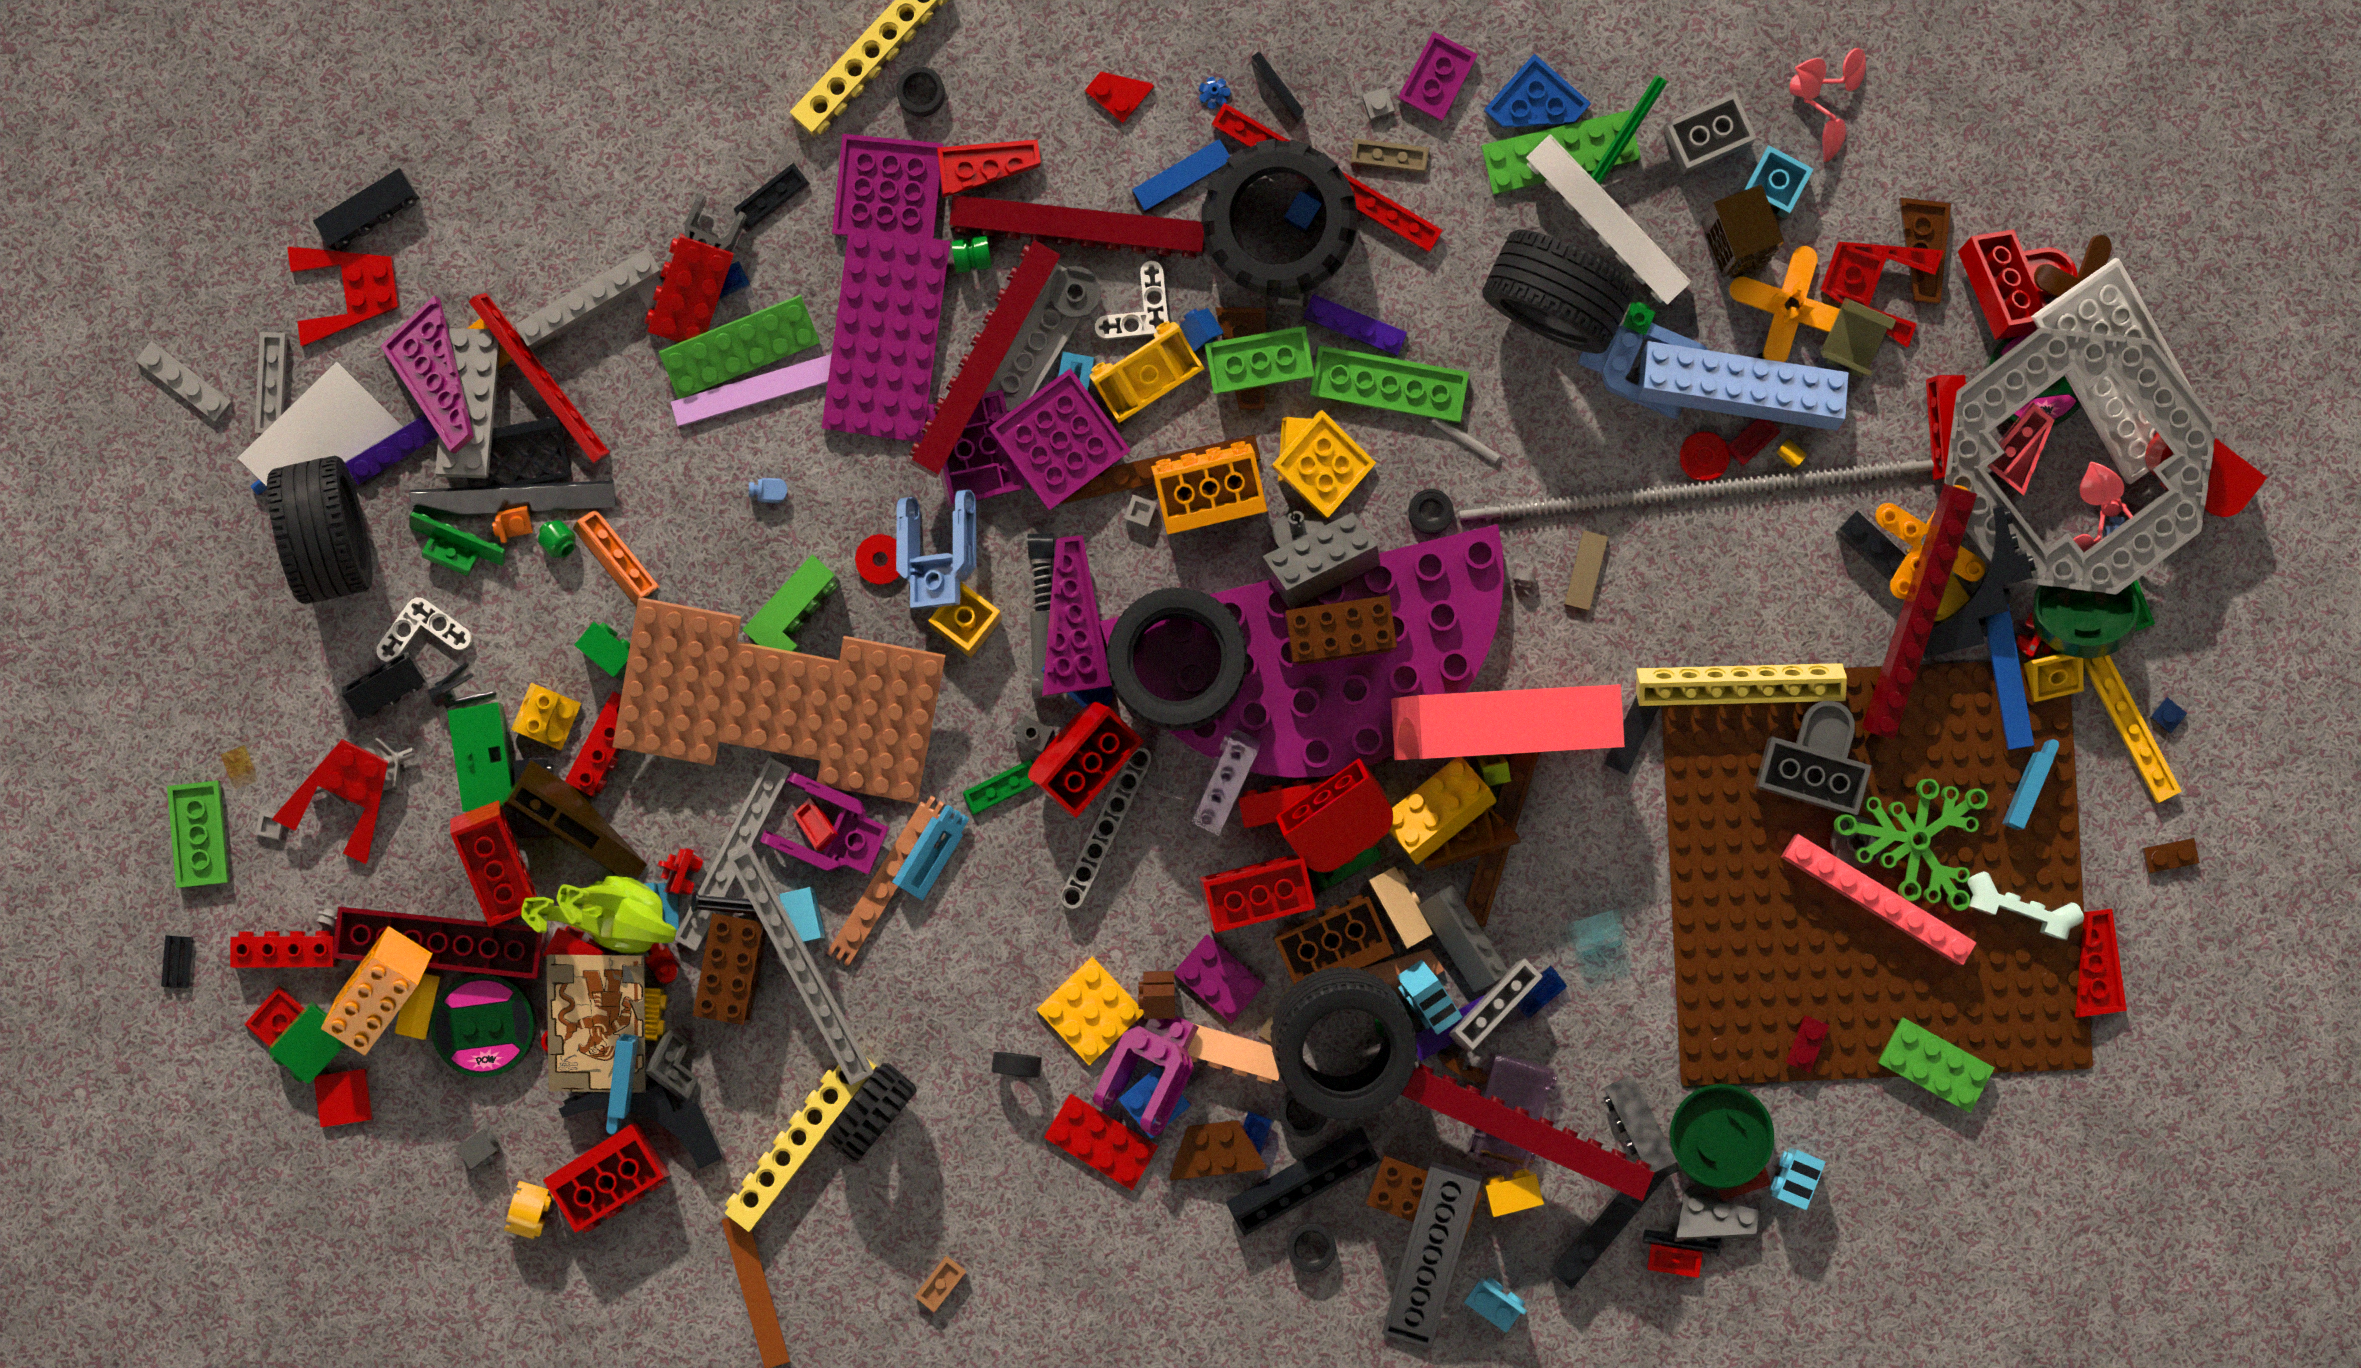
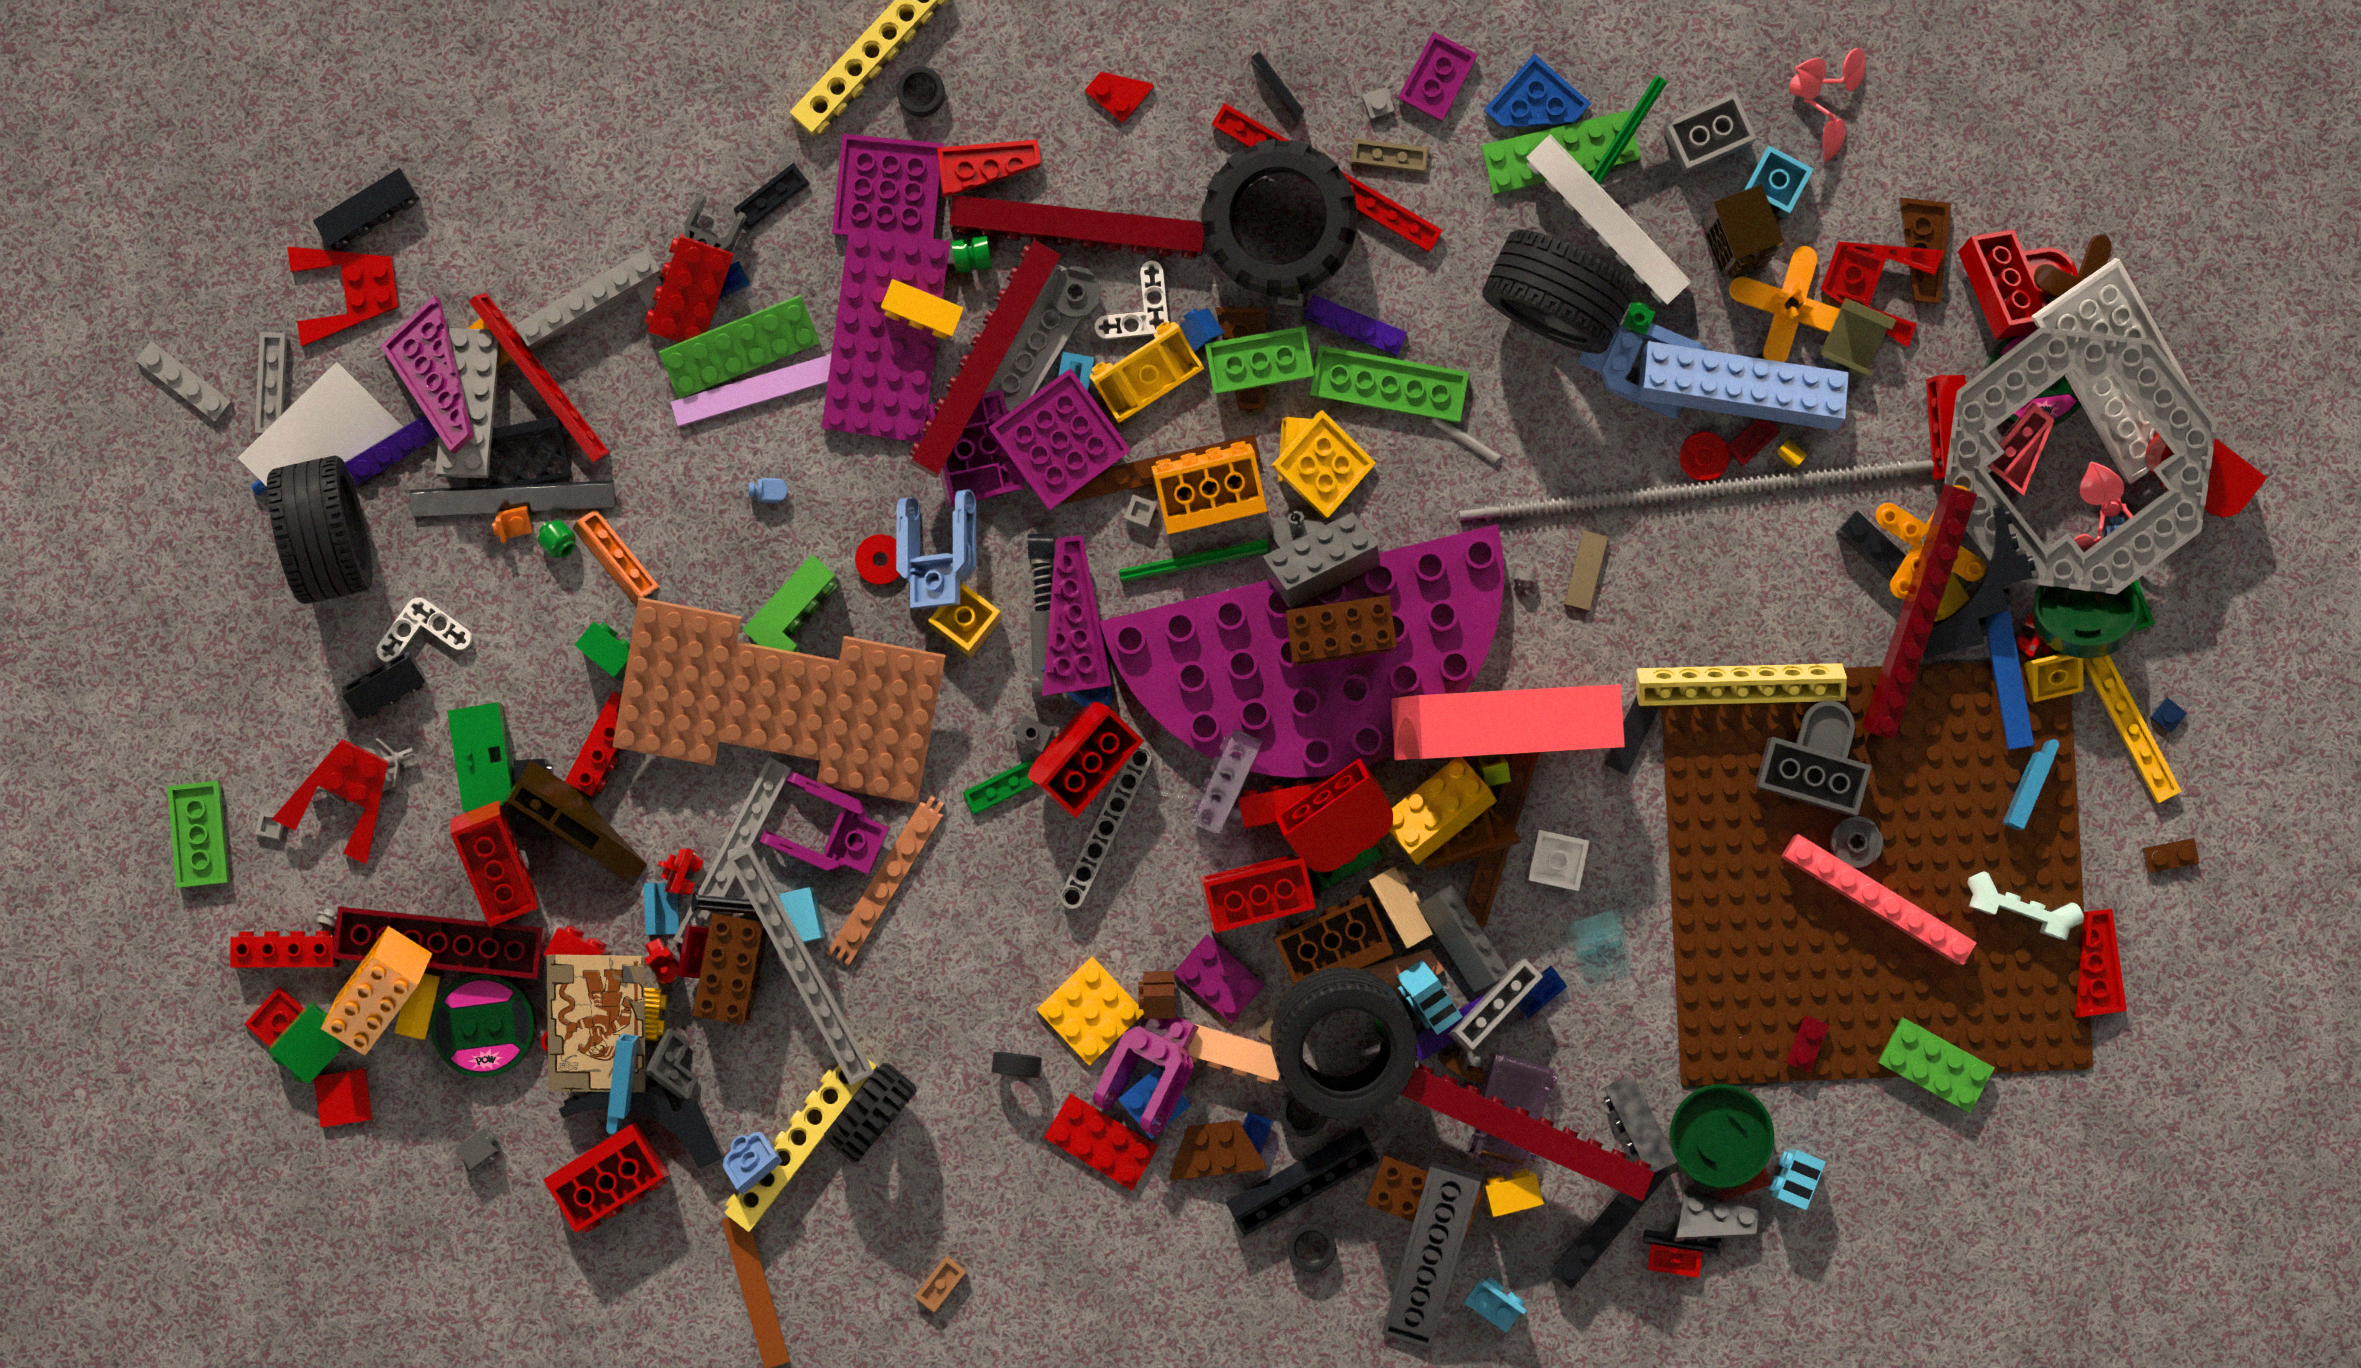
black tile [161,935,193,988] -> none
clear yellow tile [220,745,255,778] -> none
green bracket [409,512,505,577] -> none
black plant [428,662,496,709] -> none
yellow brick [504,1181,553,1240] -> none
yellow brick [511,683,581,750] -> none
lime animal [521,876,677,955] -> none
red tile [792,797,838,852] -> none
dark azure hinge [892,805,969,901] -> none
black tyre [1107,587,1248,731] -> none
blue tile [1132,139,1230,212] -> none
blue plant [1199,77,1231,109] -> none
blue brick [1284,191,1322,234] -> none
black tyre [1408,488,1454,534] -> none
bright green plant [1834,779,1988,911] -> none
none -> dark red plate [677,924,709,979]
none -> medium blue plate [723,1132,783,1195]
none -> yellow brick [881,279,964,340]
none -> green axle [1119,539,1269,583]
none -> white plate [1528,830,1589,891]

